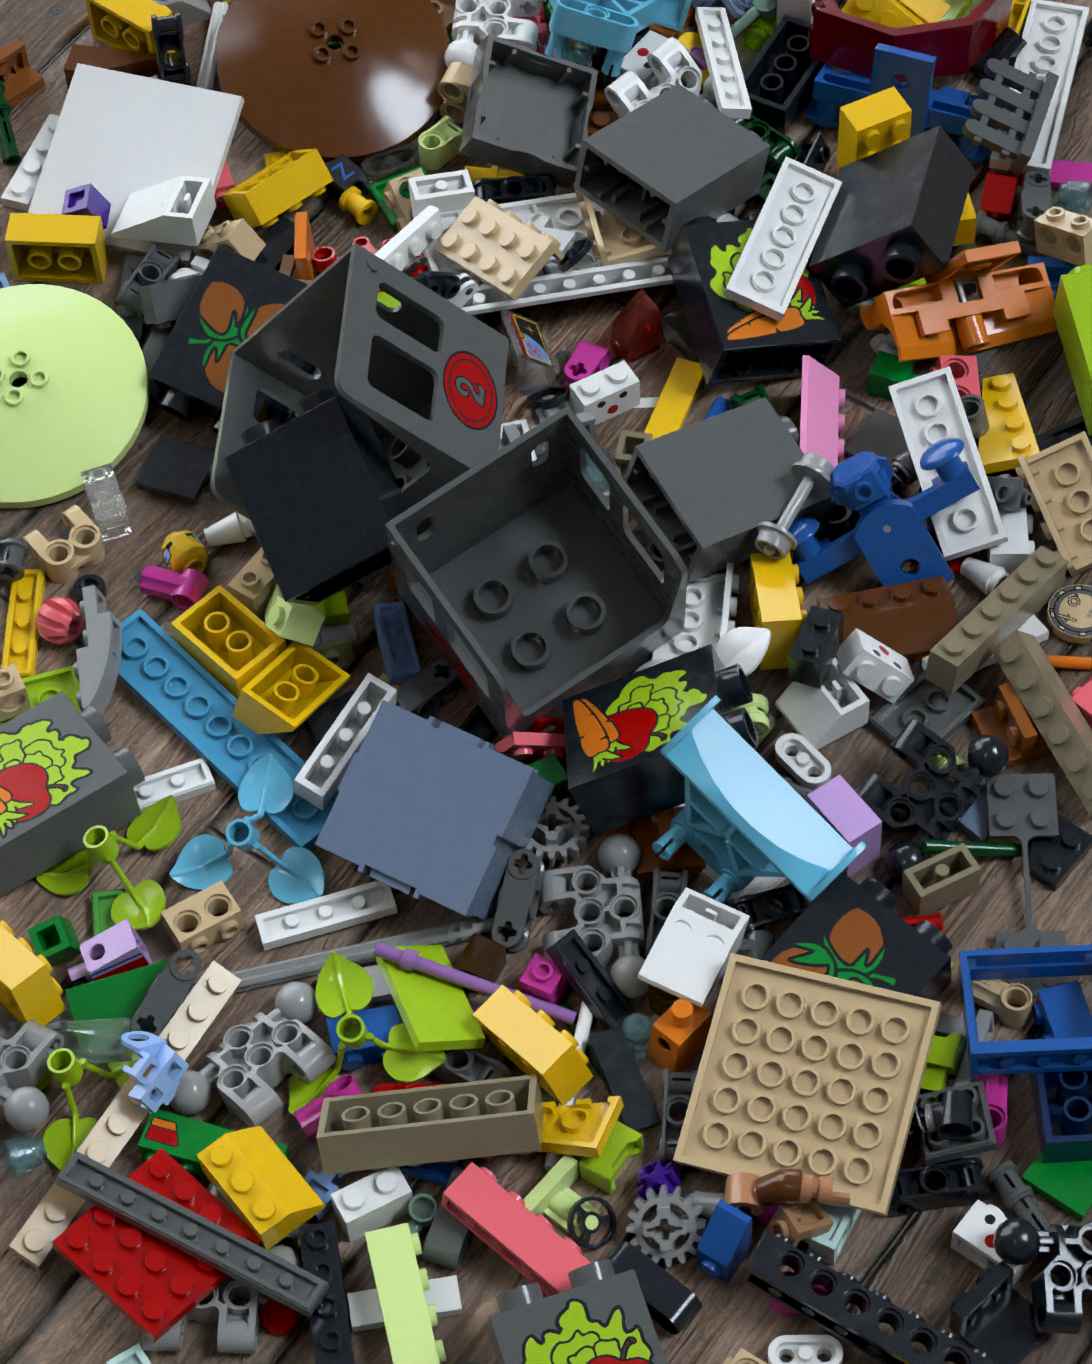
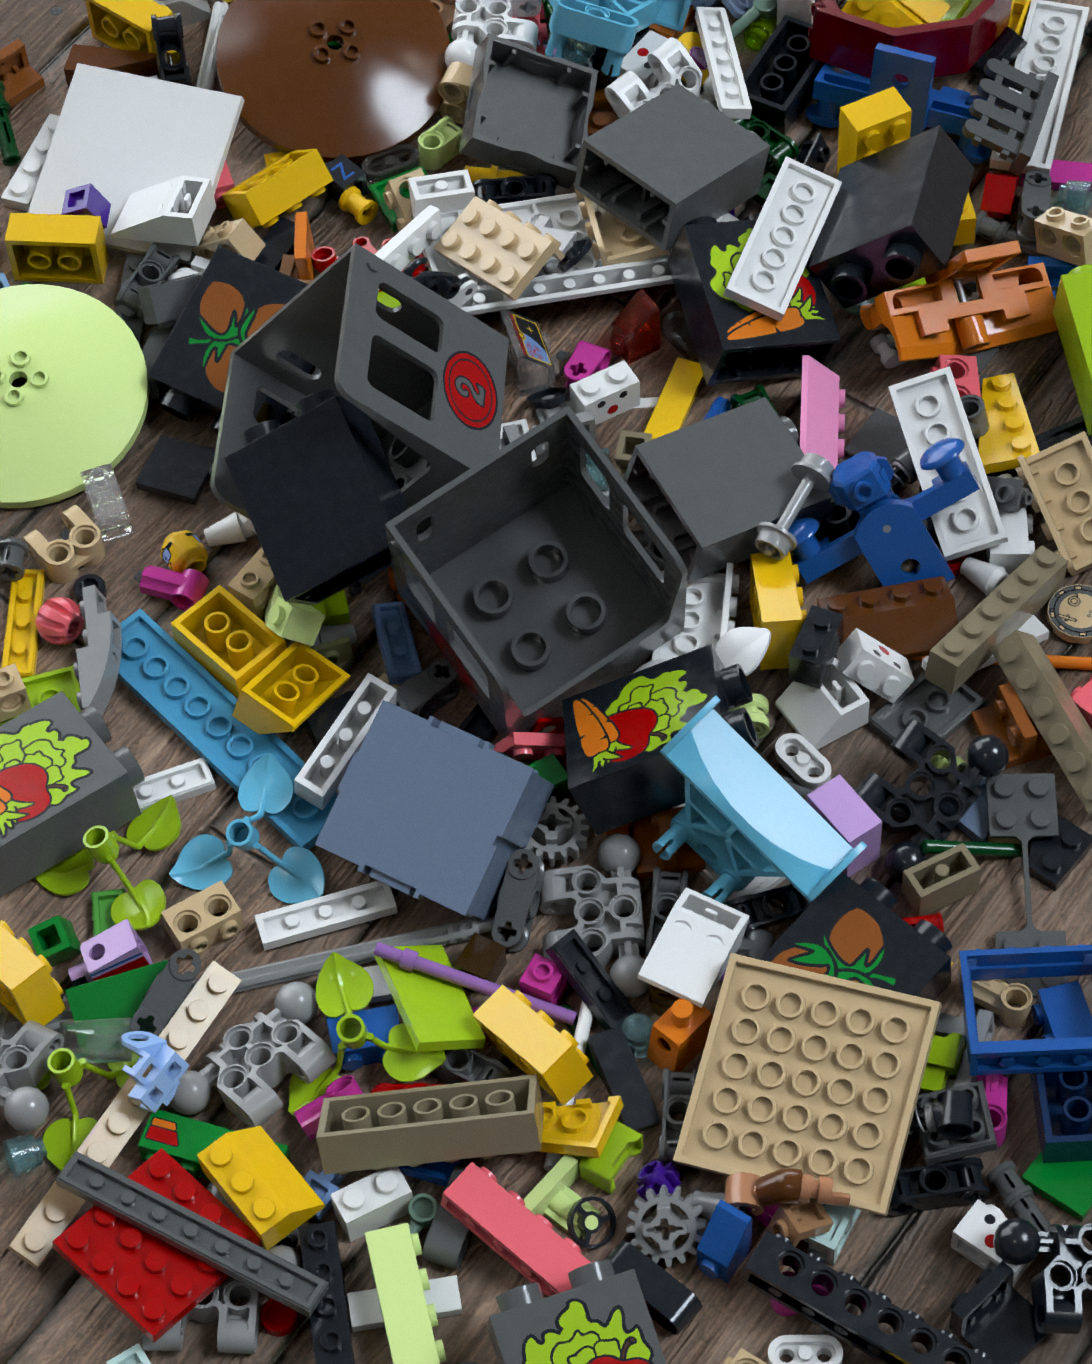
green brick [867,351,918,400] -> none

